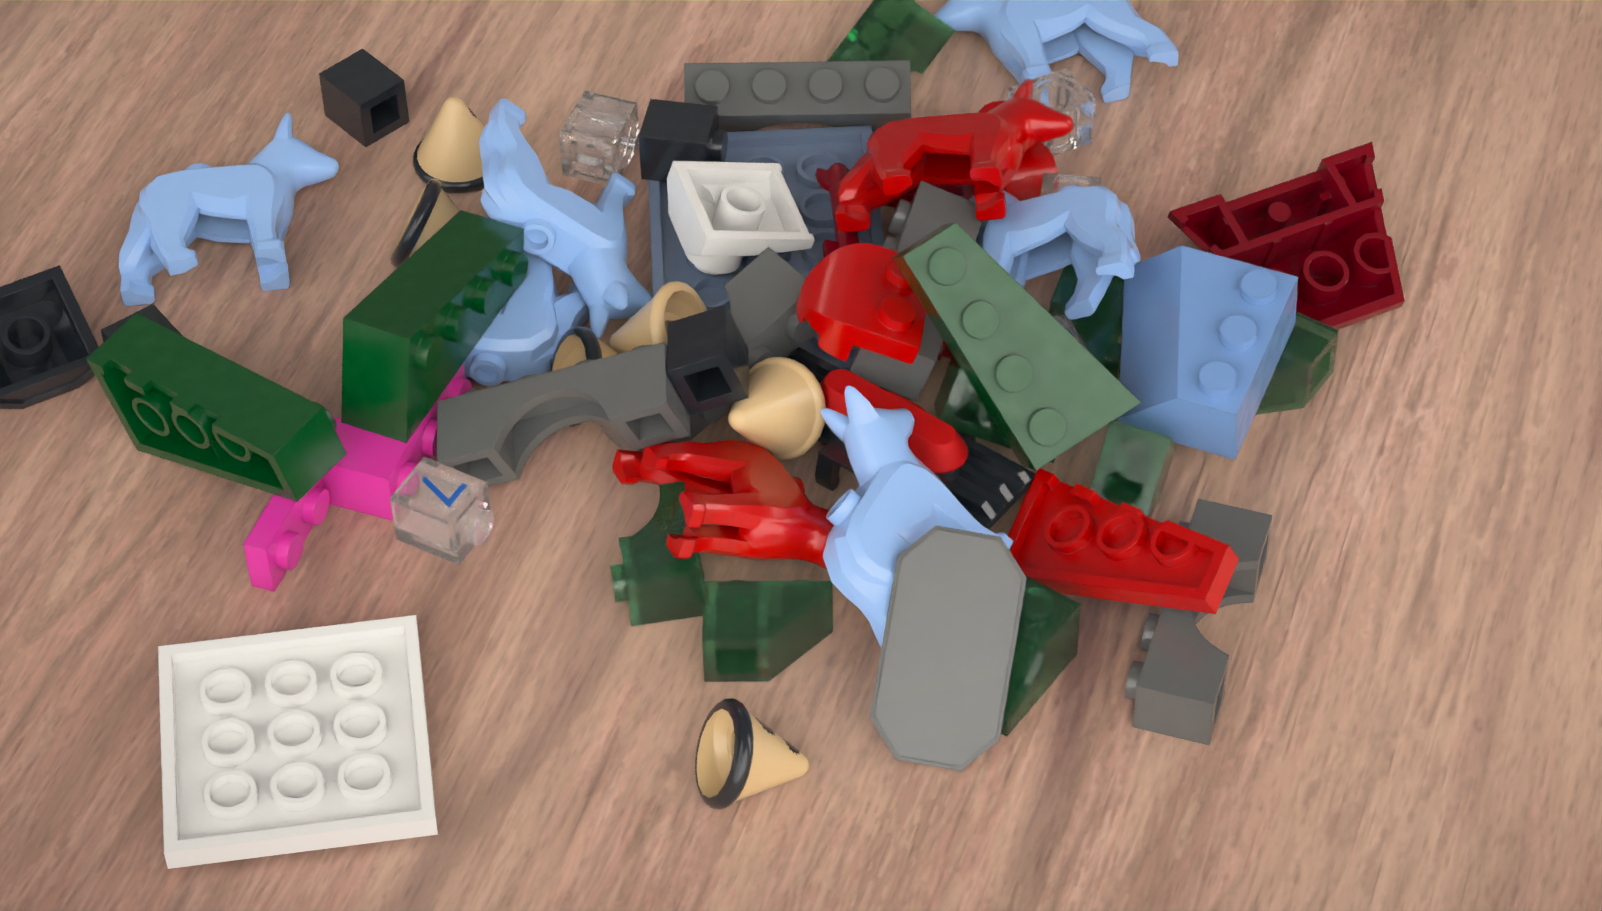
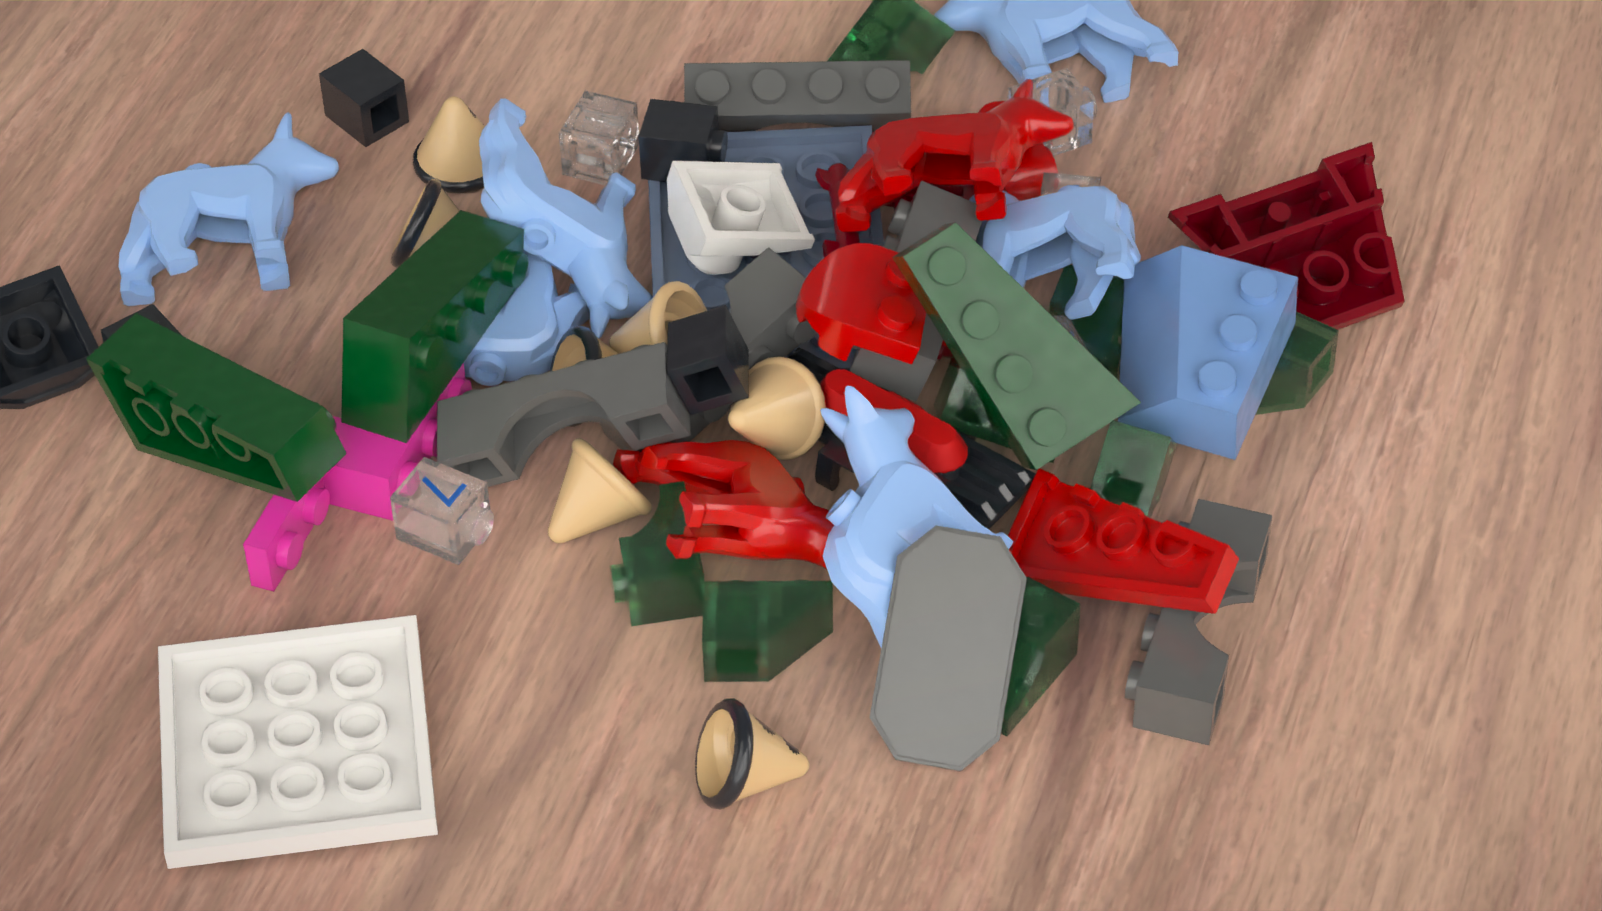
none -> tan hat [548,438,652,543]

